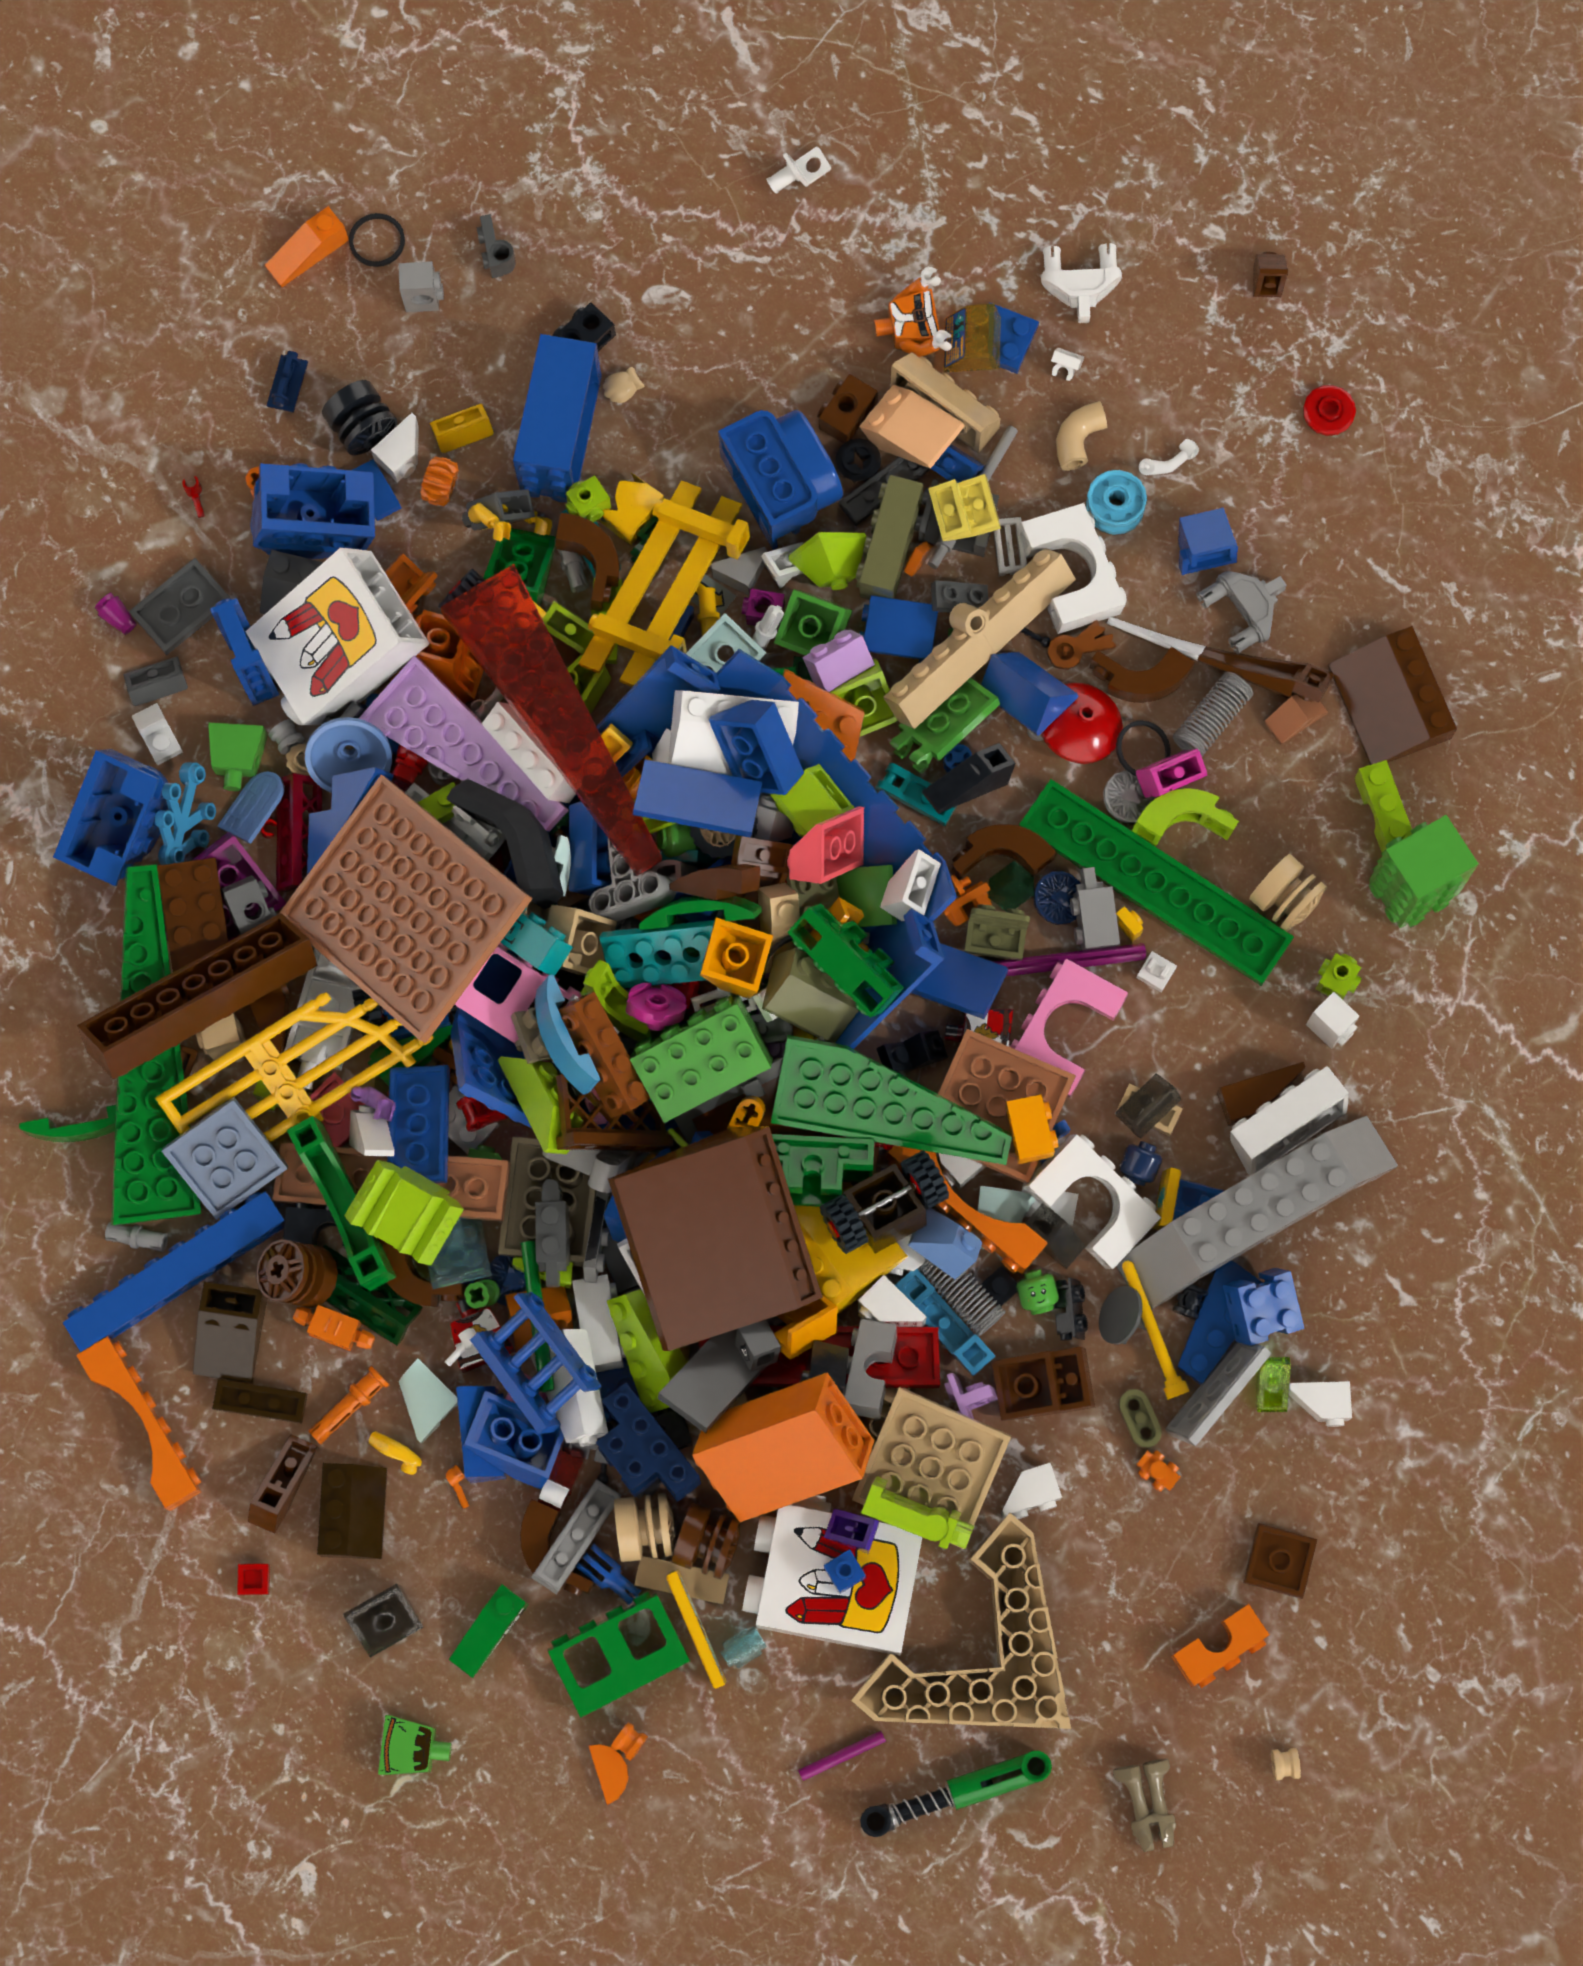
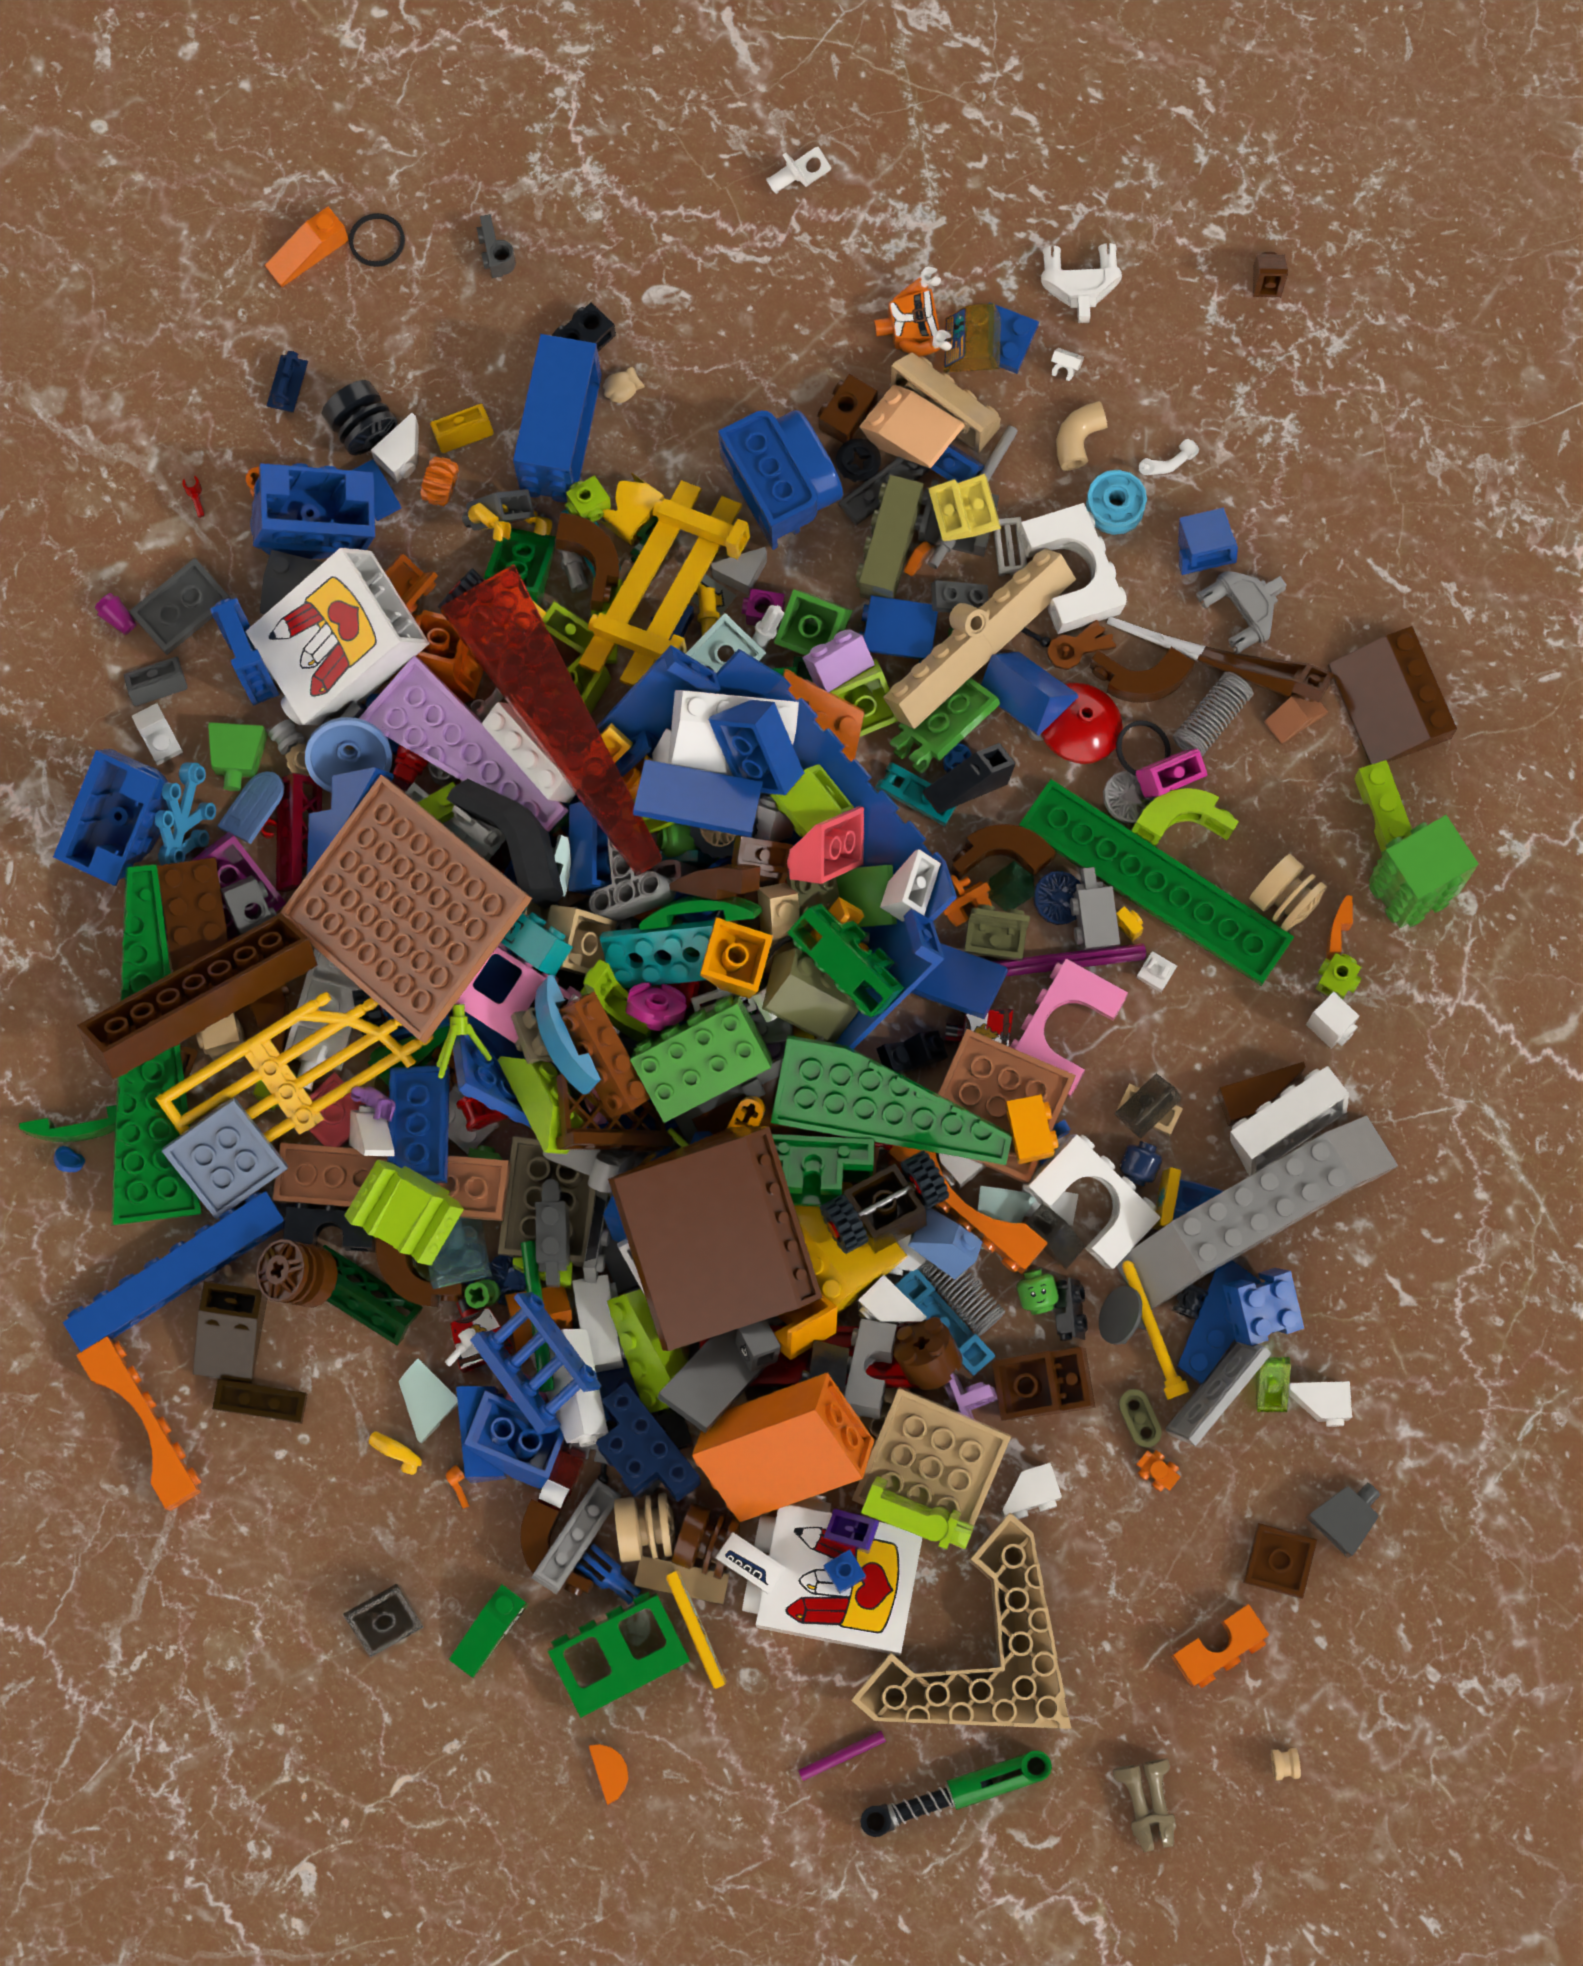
light grey pin [105,1222,168,1252] -> none
red plate [237,1564,270,1596] -> none
reddish brown slope [248,1434,317,1534] -> none
green arch [287,1116,397,1291] -> none
orange piece [293,1305,375,1352] -> none
orange pin [308,1365,390,1445] -> none
dark brown slope [317,1463,387,1559] -> none
bright green torso [378,1715,452,1775] -> none
light grey brick [399,261,444,312] -> none
orange wheel [611,1722,648,1761] -> none
clear light blue brick [720,1626,767,1669] -> none
white slope [761,542,804,589] -> none
lime slope [788,532,866,590] -> none
black plate [981,1266,1018,1307] -> none
red wheel [1303,385,1356,436] -> none
none -> blue piece [54,1146,85,1172]
none -> lime plant [436,1004,492,1079]
none -> white slope [715,1532,787,1594]
none -> reddish brown brick [893,1317,963,1390]
none -> dark grey torso [1306,1482,1381,1558]
none -> orange slope [1326,895,1353,959]

